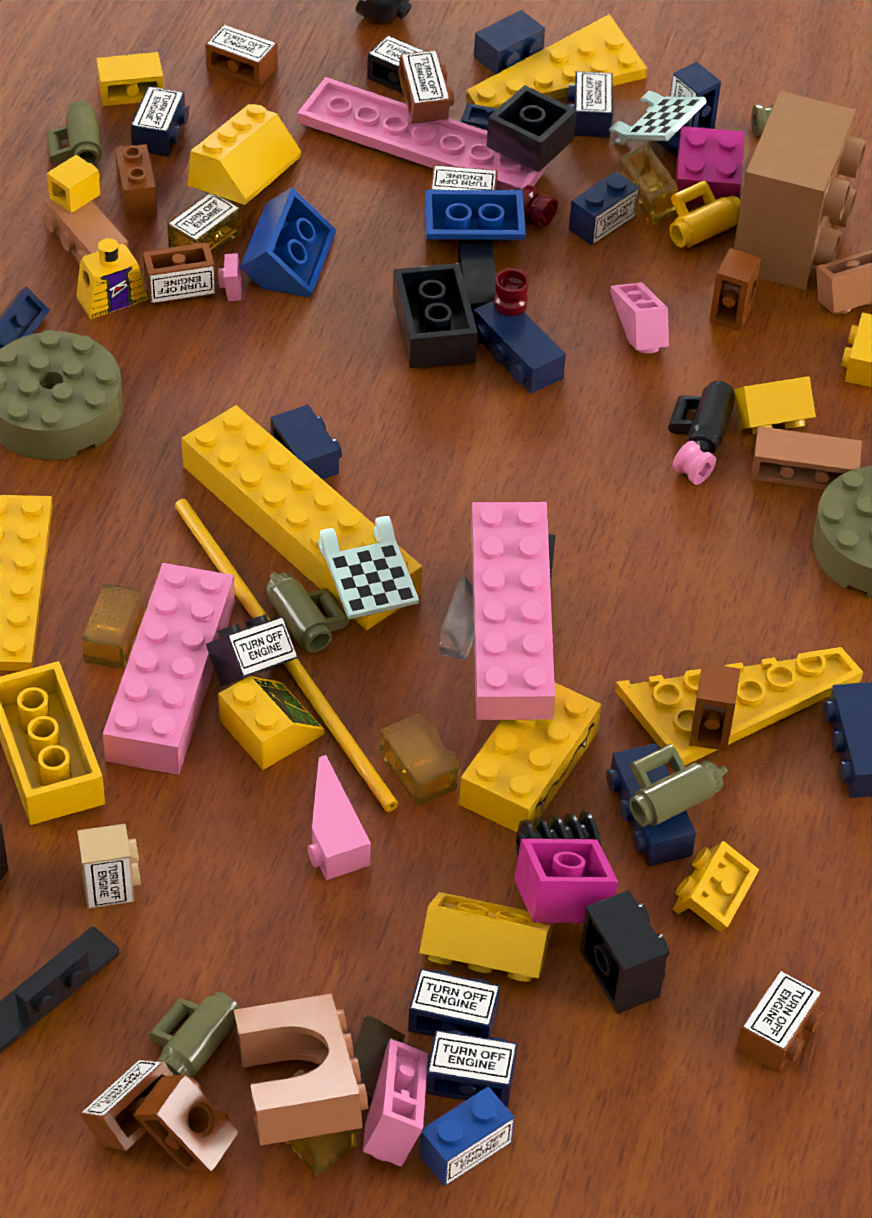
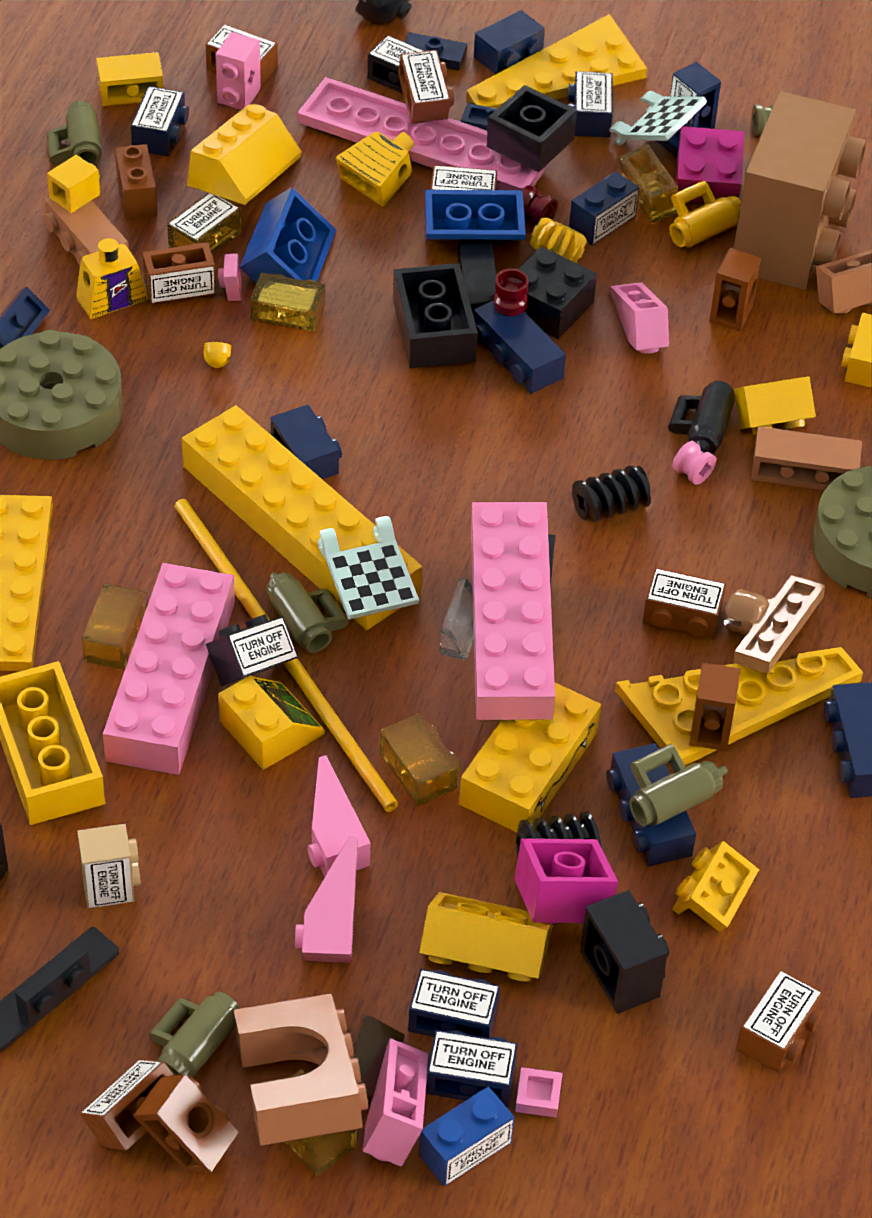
none -> yellow hinge [204,342,231,368]
none -> bright pink brick [216,32,261,110]
none -> clear yellow brick [251,272,326,333]
none -> bright pink slope [295,836,358,963]
none -> yellow torso [336,132,414,207]
none -> dark blue plate [405,32,467,70]
none -> black brick [514,246,597,339]
none -> bright pink plate [515,1067,563,1118]
none -> yellow gear [530,217,587,263]
none -> black piece [572,465,651,522]
none -> brick [643,567,726,639]
none -> medium nougat plate [724,575,825,674]

